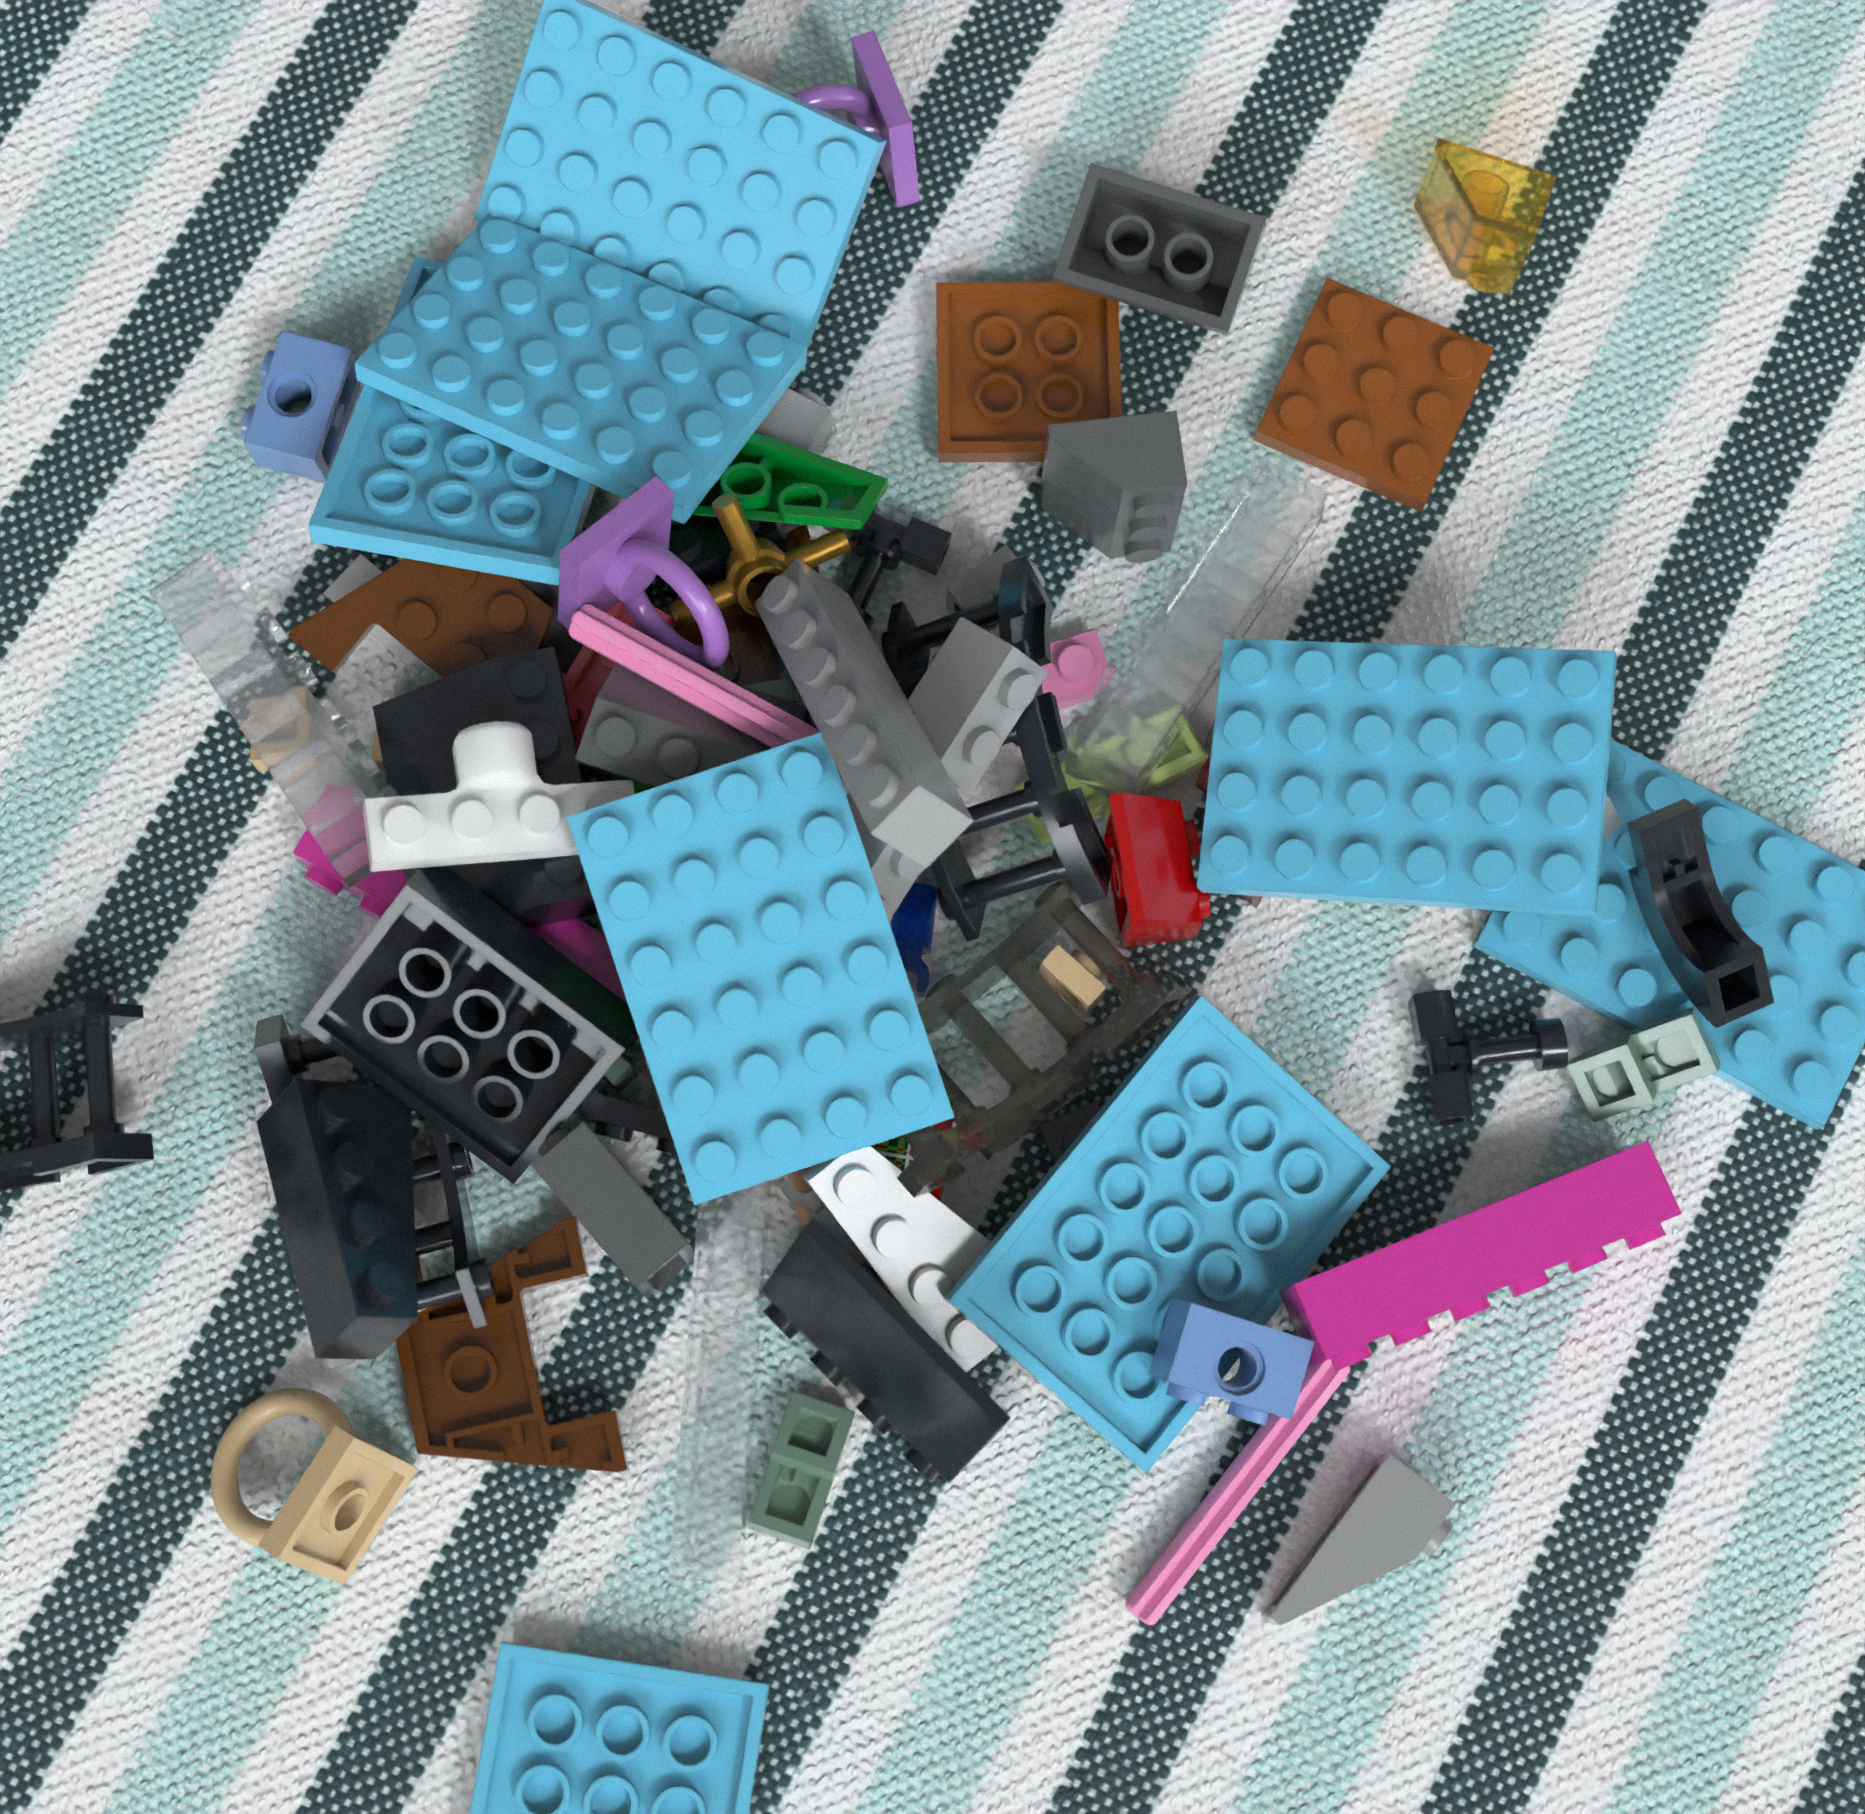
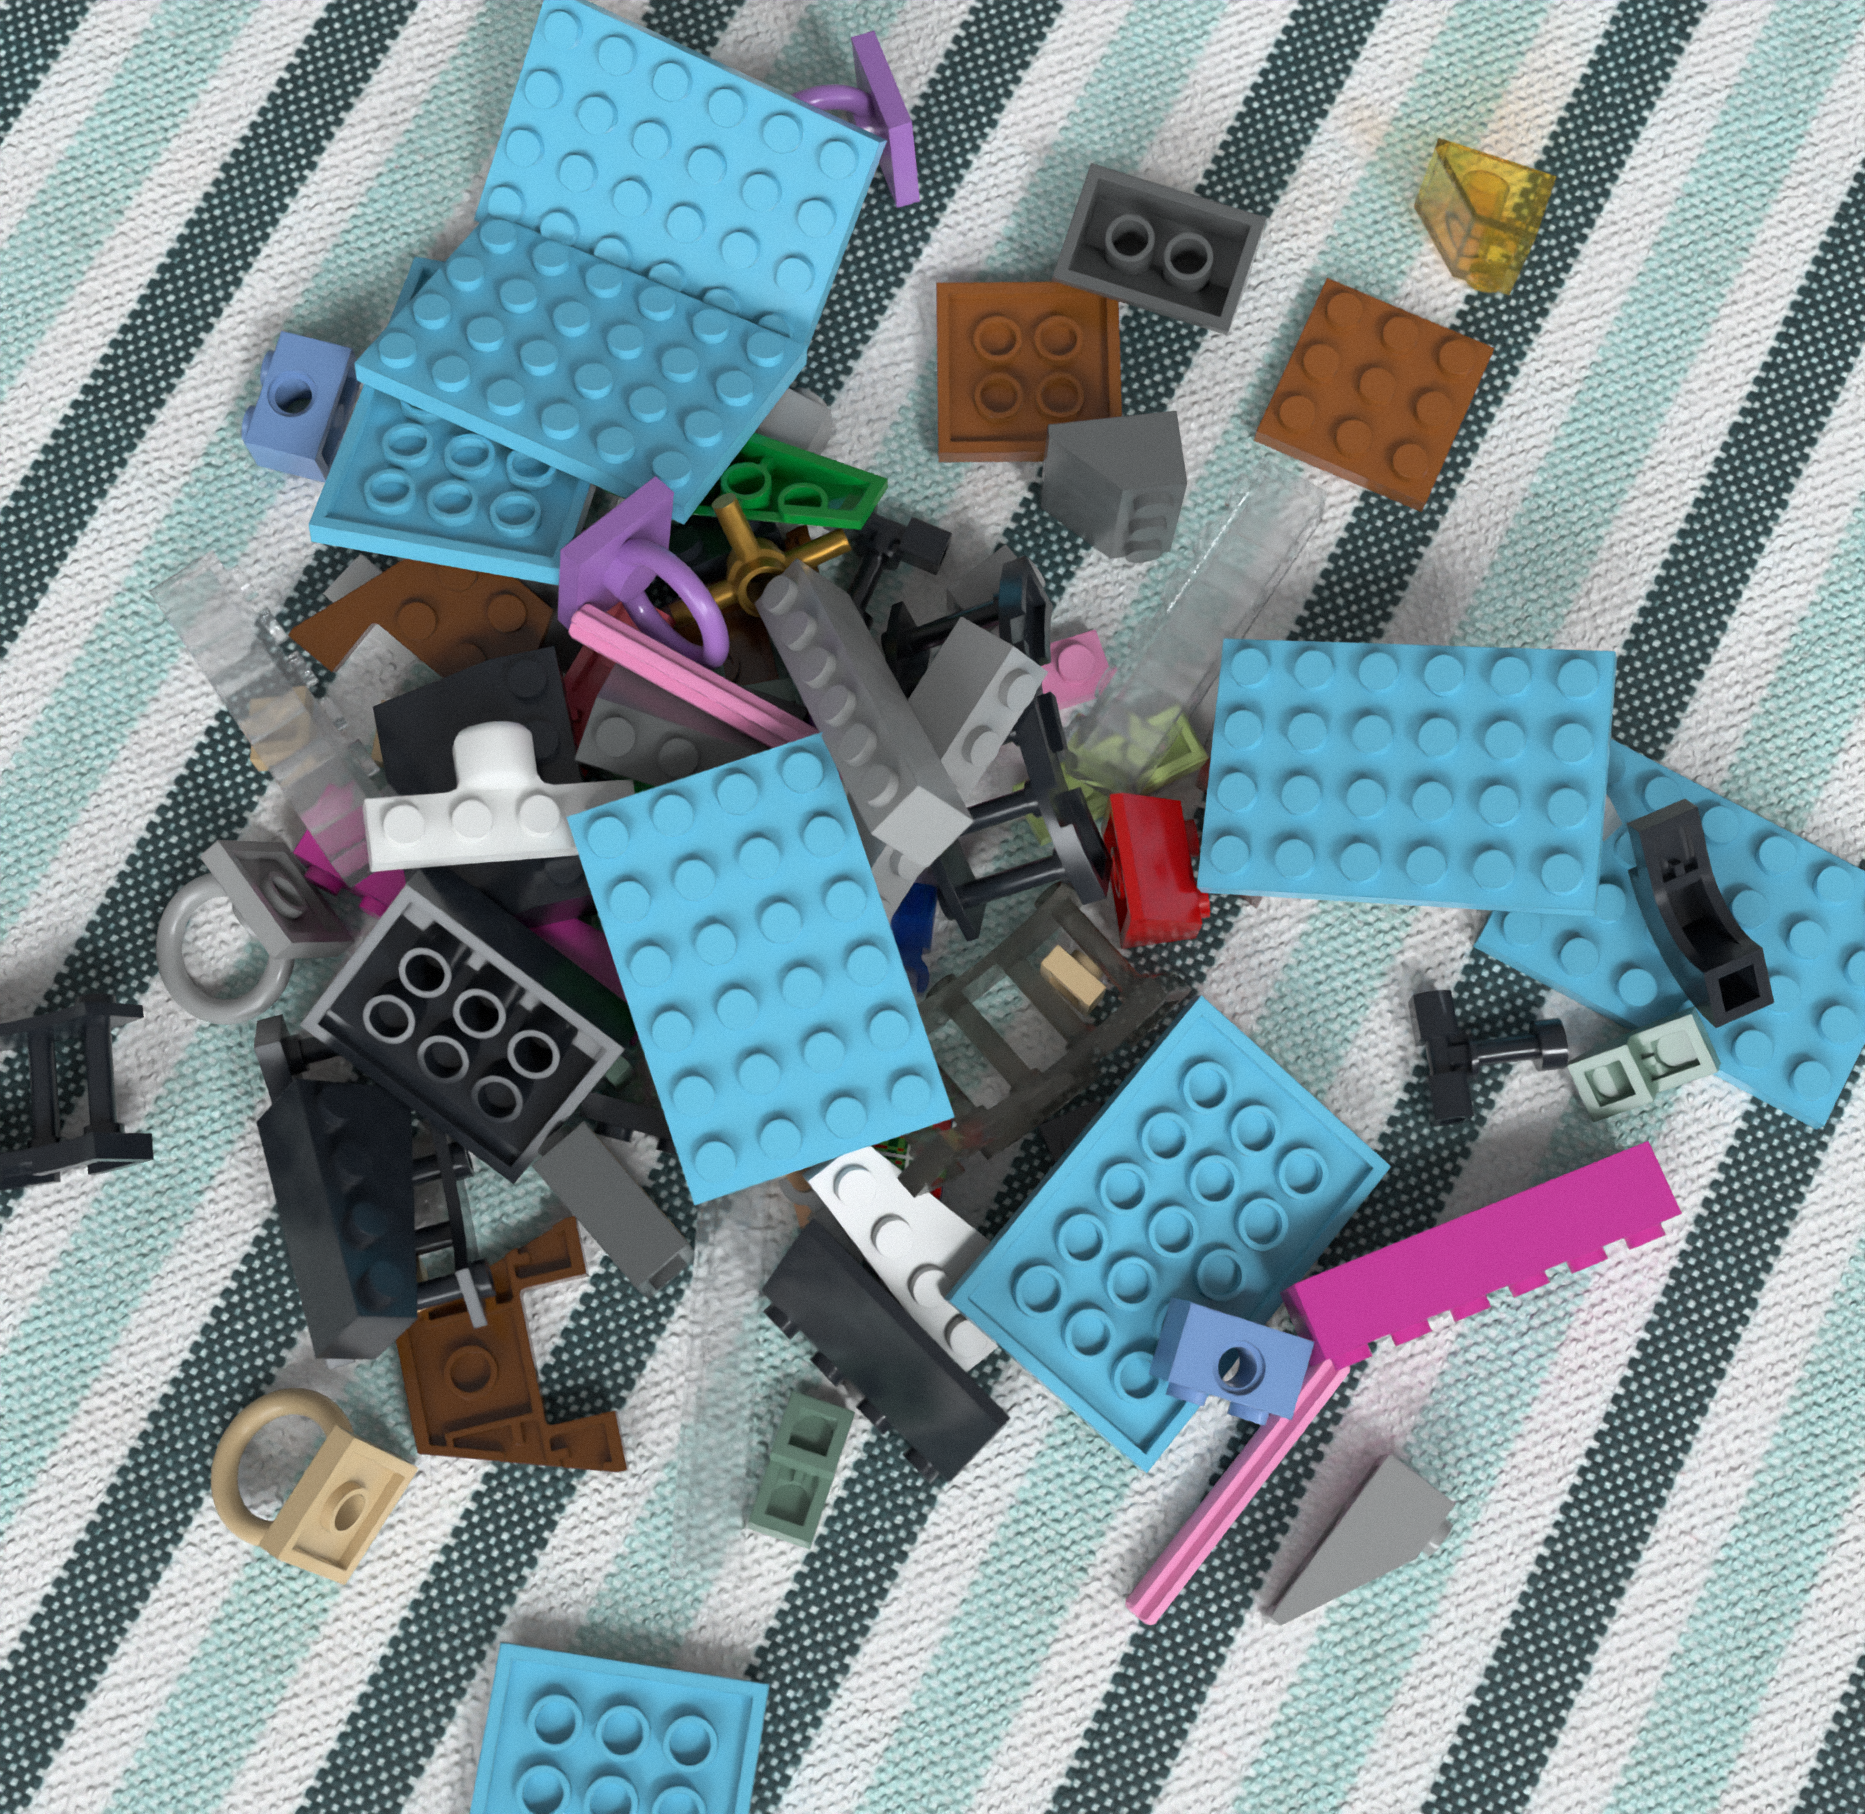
none -> light grey tile [156,840,355,1025]

